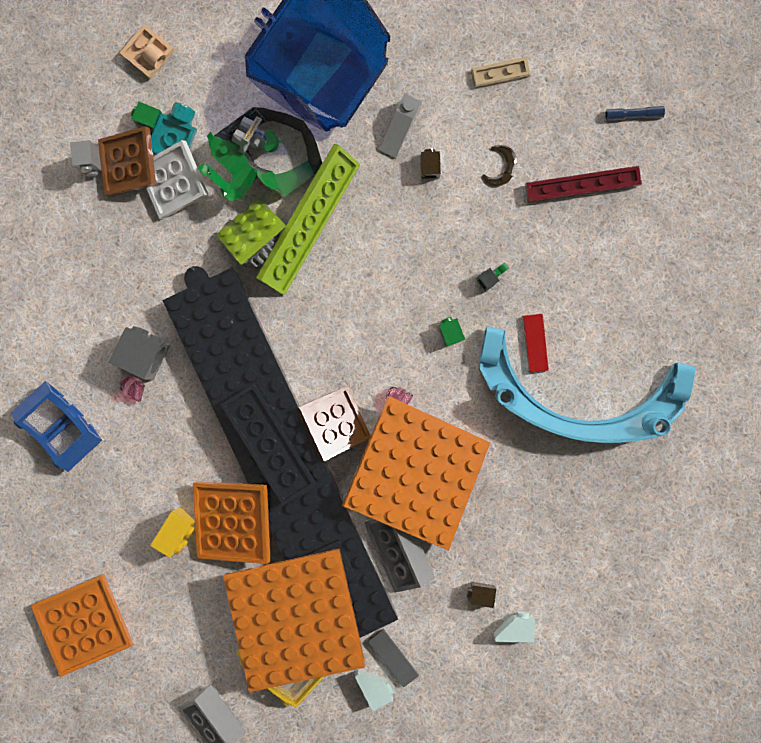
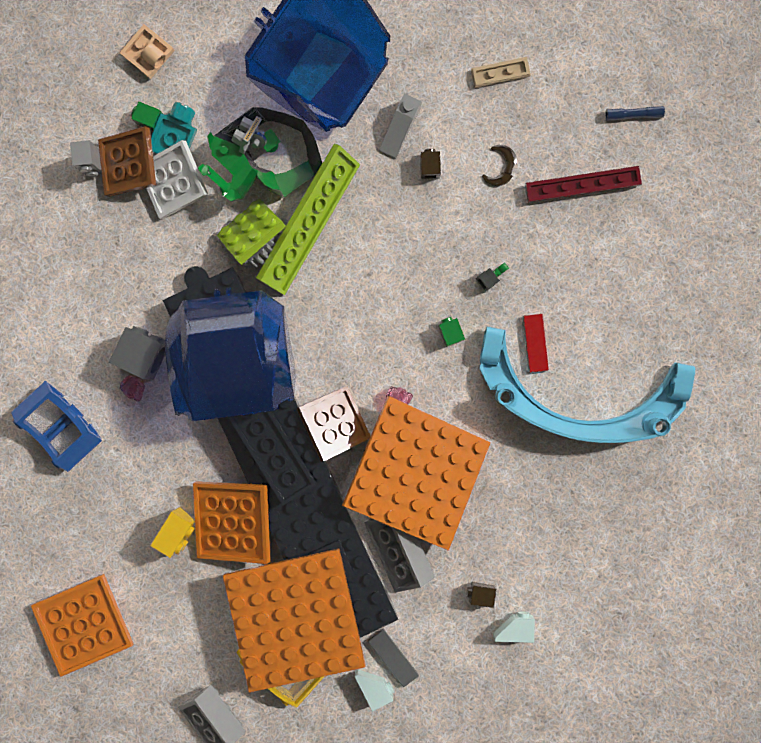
none -> clear blue windscreen [165,288,296,421]

